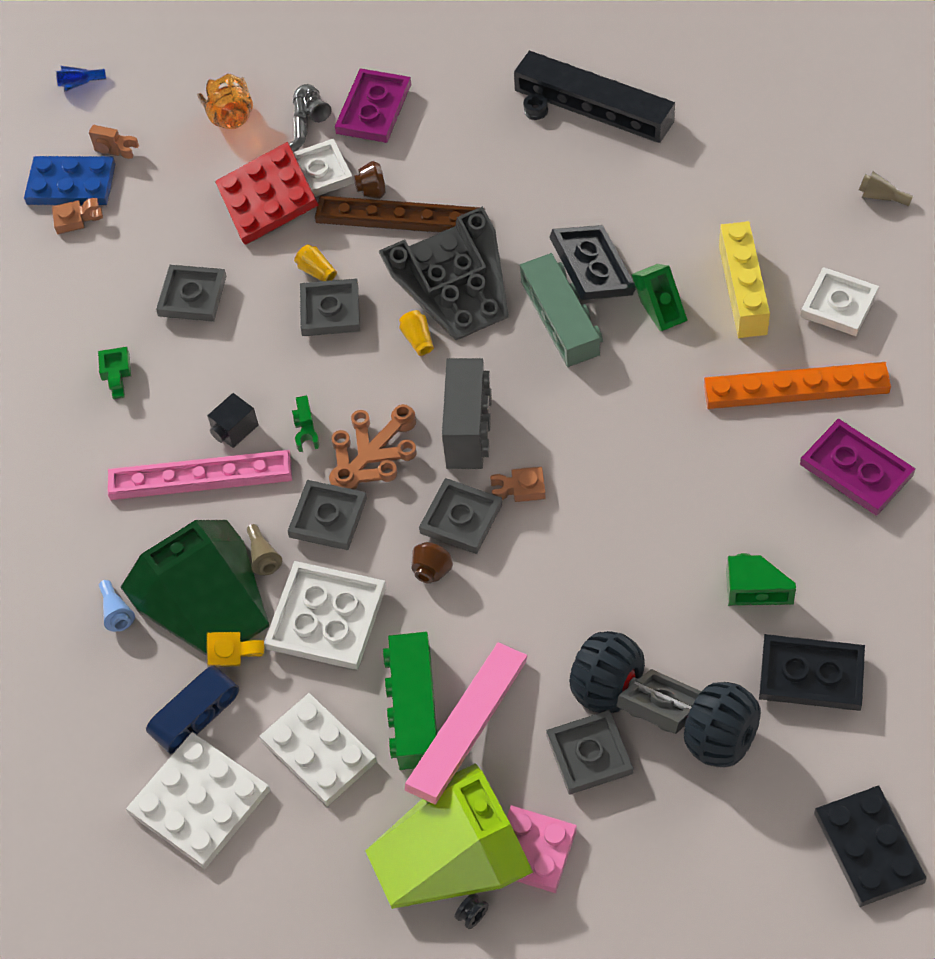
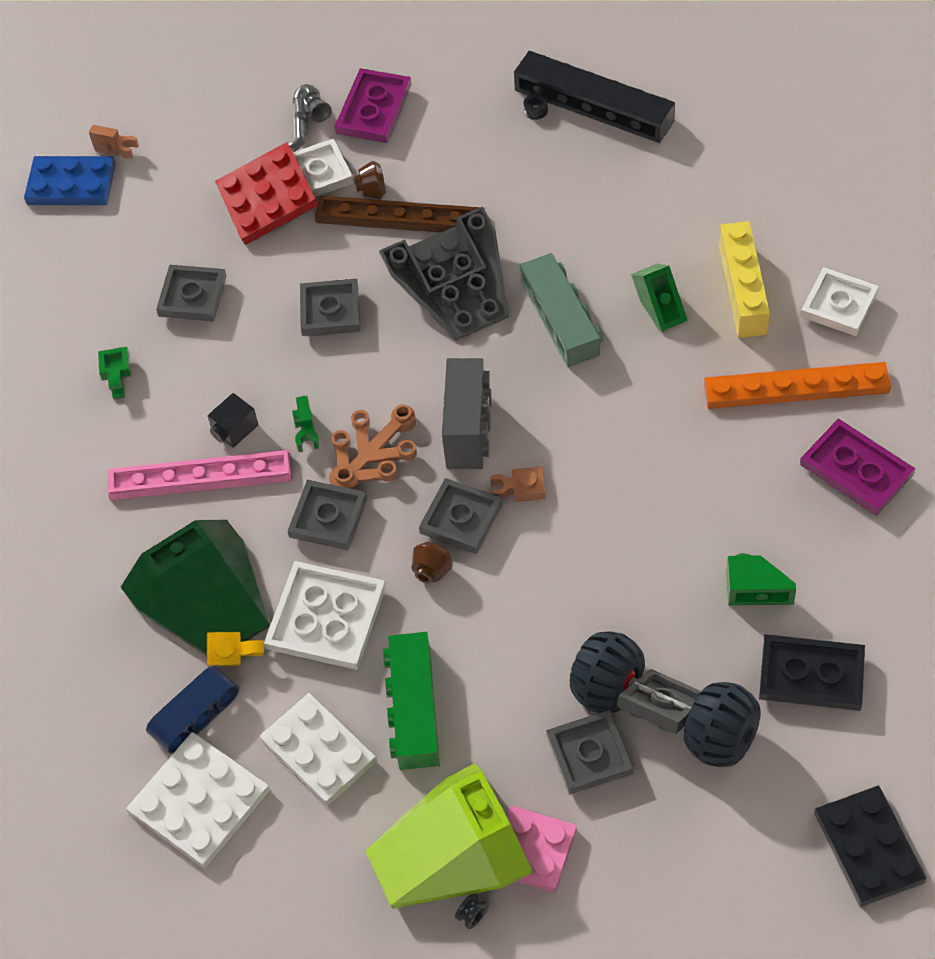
nougat plate [52,198,103,234] -> none
clear blue cone [56,65,106,92] -> none
light blue cone [99,580,135,632] -> none
clear orange helmet [197,73,253,129] -> none
dark tan cone [247,524,282,575] -> none
yellow cone [294,244,337,281] -> none
yellow cone [399,310,434,356] -> none
bright pink tile [405,642,527,805] -> none
black plate [549,225,637,300] -> none
dark tan cone [859,171,913,206] -> none

